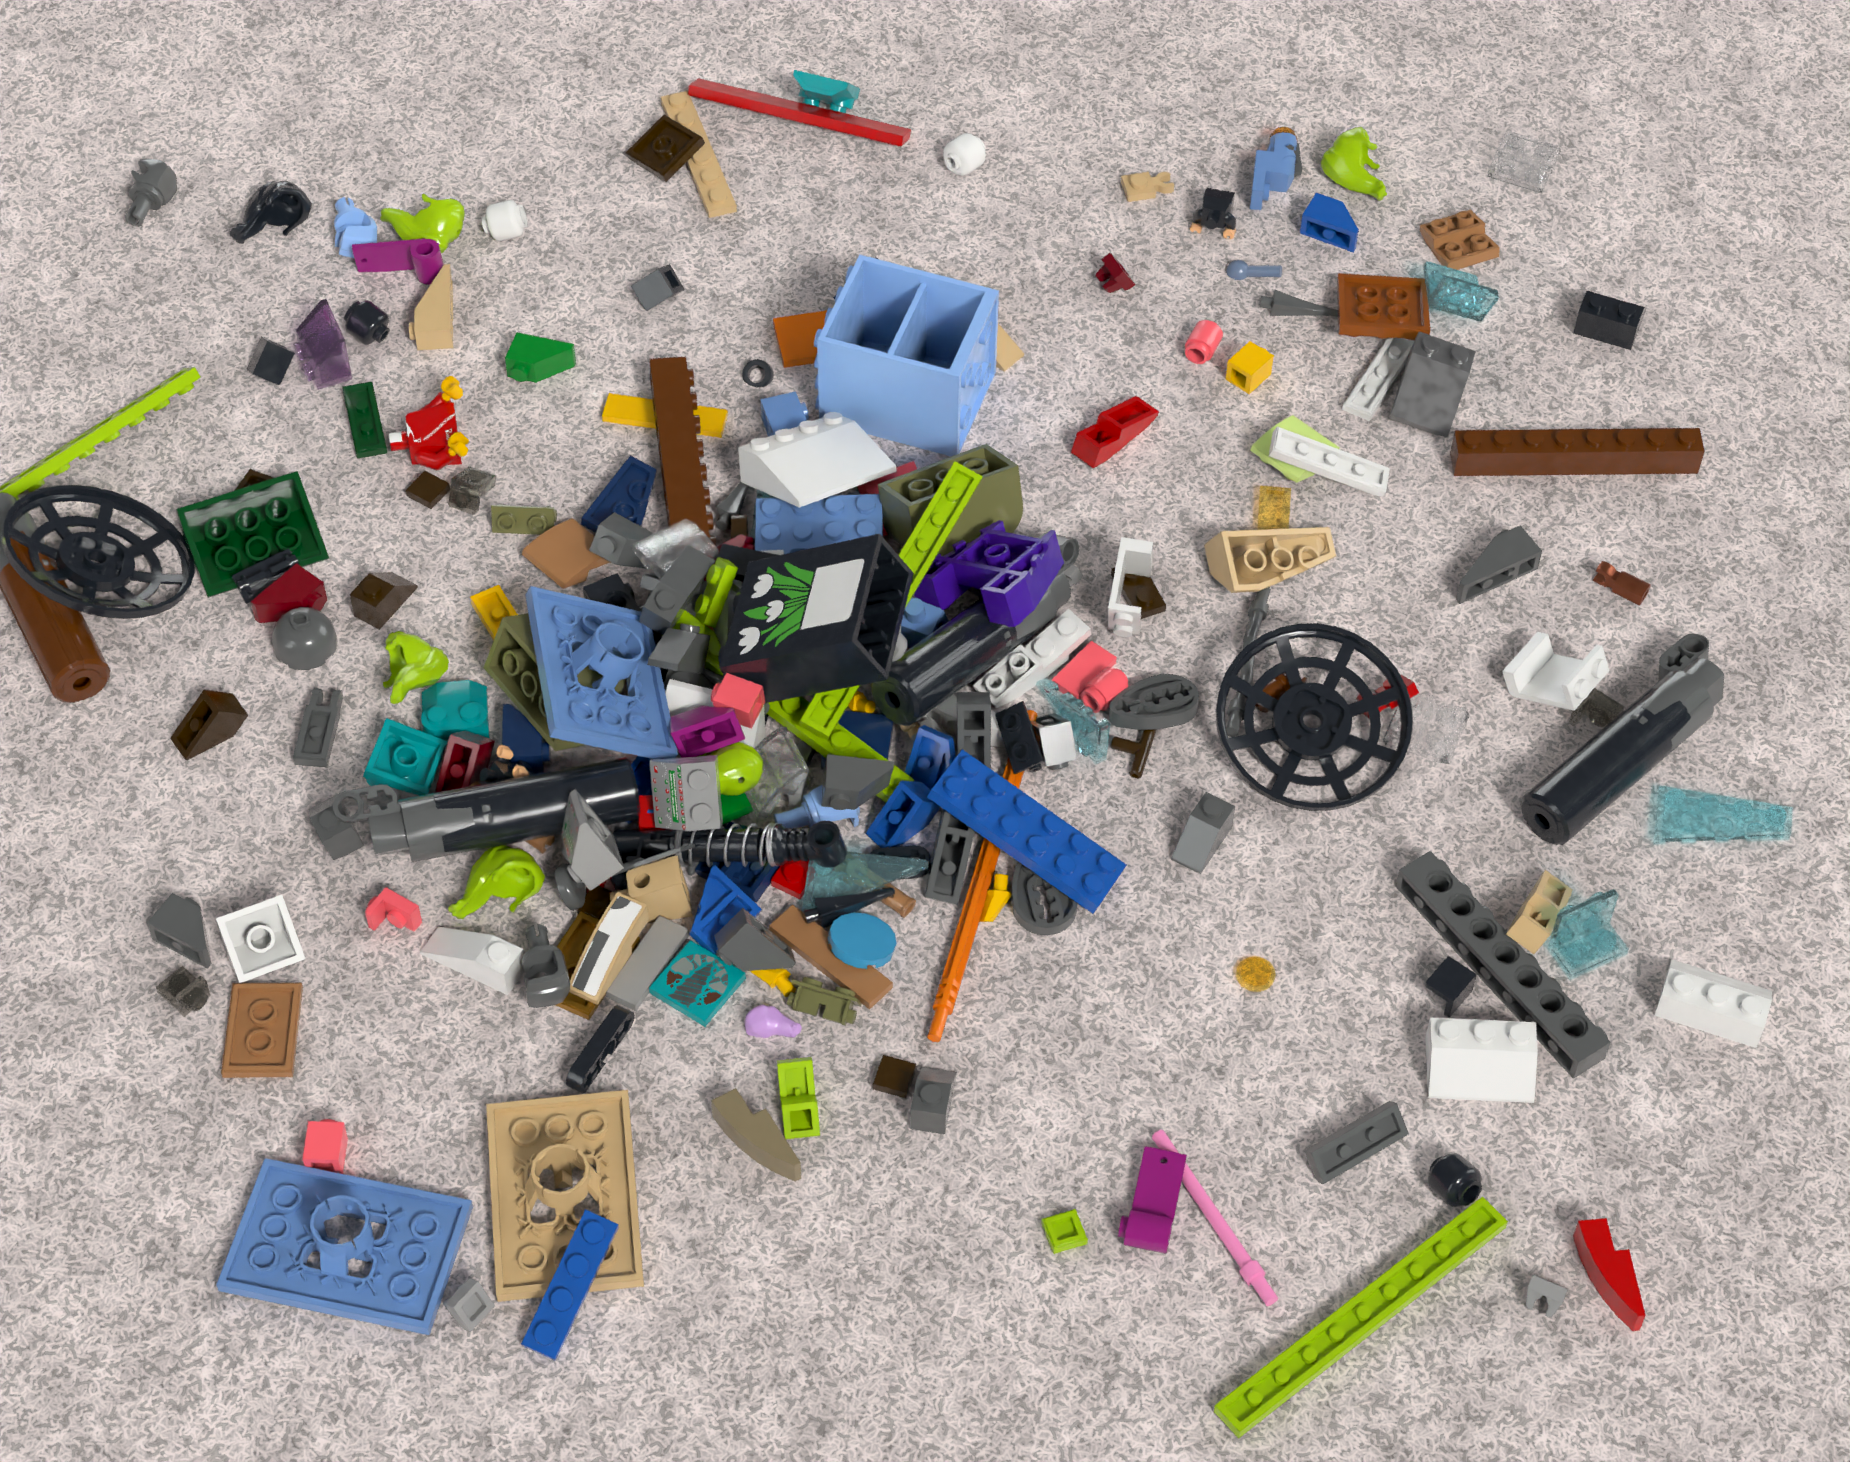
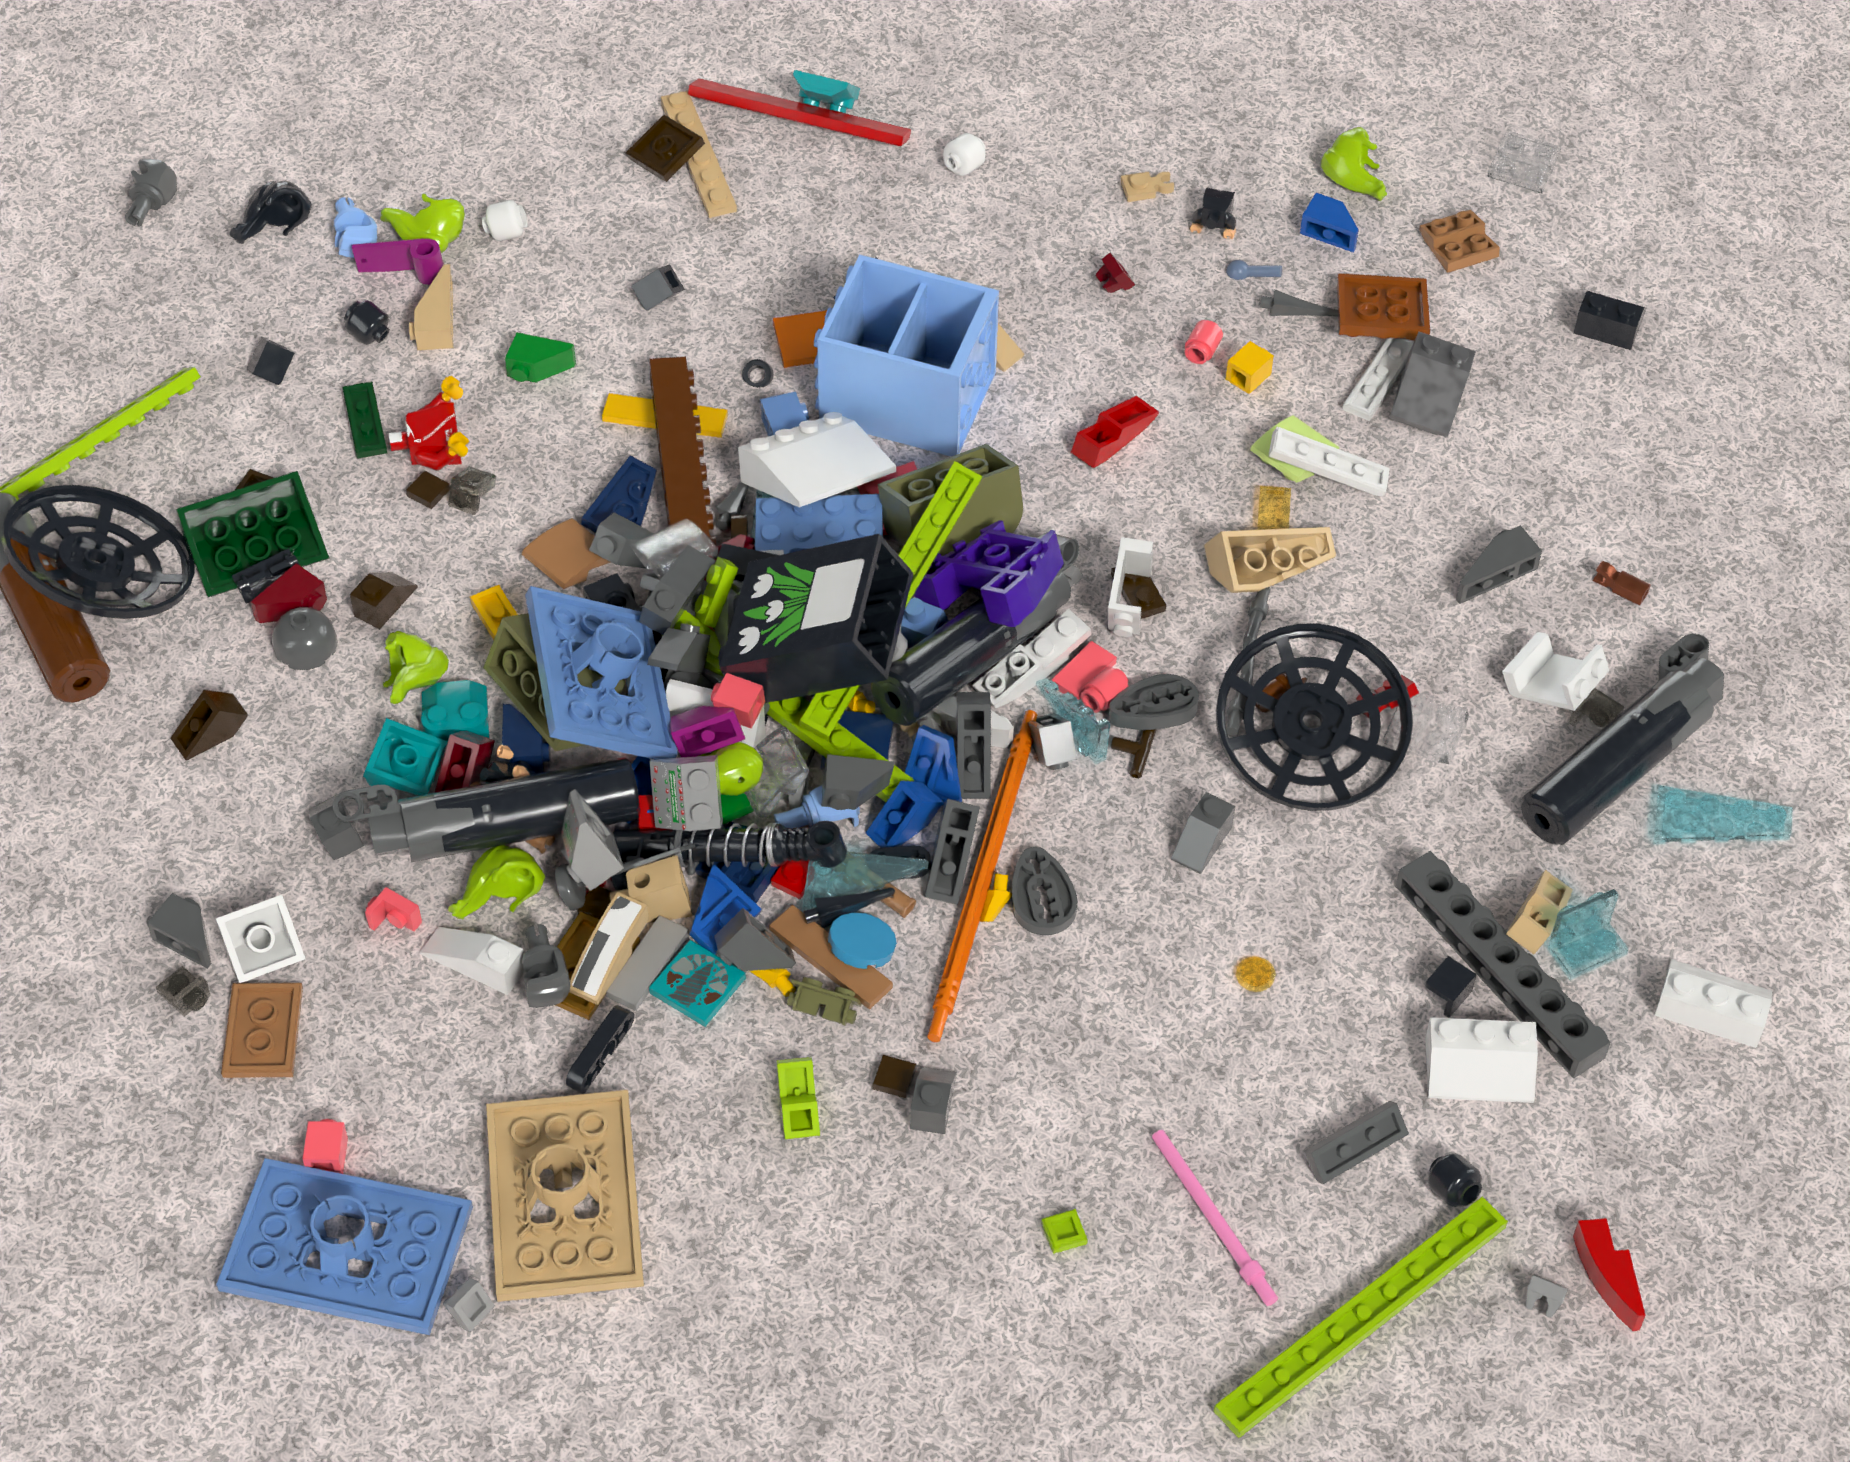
clear purple slope [293,299,352,390] -> none
dark grey hinge [293,688,343,768] -> none
olive hinge [491,504,557,535] -> none
blue plate [521,1209,619,1361] -> none
dark tan slope [711,1088,801,1182] -> none
lavender animal [745,1005,802,1038] -> none
blue plate [927,749,1127,914] -> none
black hinge [995,701,1043,774] -> none
magenta door [1118,1146,1187,1254] -> none
medium blue plate [1250,127,1302,210] -> none
clear light blue bracket [1423,261,1499,322] -> none
reddish brown brick [1450,428,1705,476] -> none

